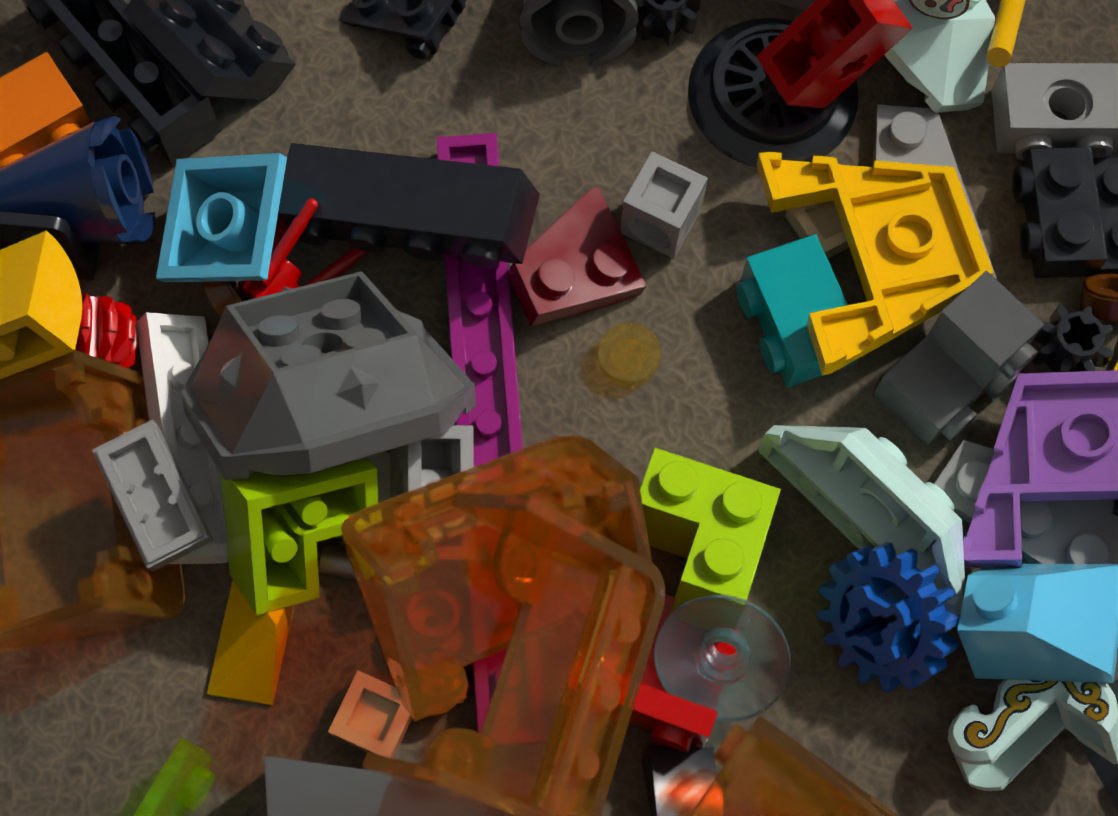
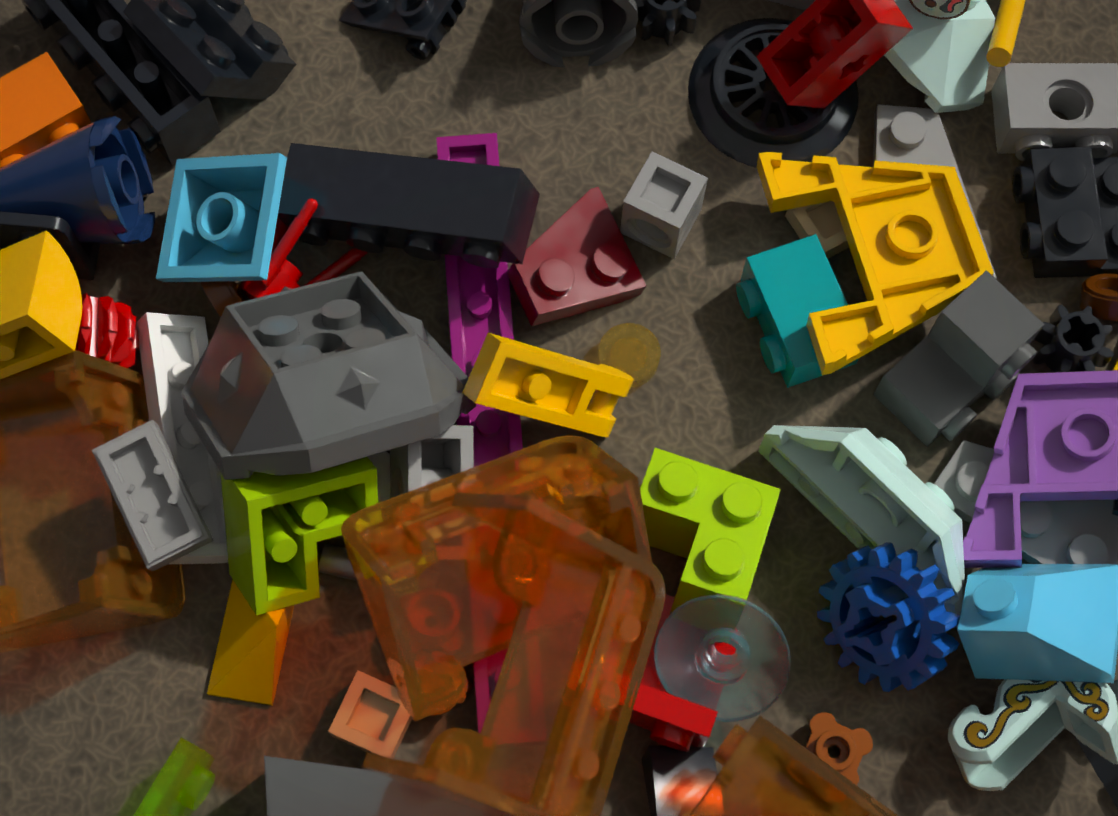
none -> yellow plate [462,332,634,437]
none -> dark orange plate [795,712,873,792]

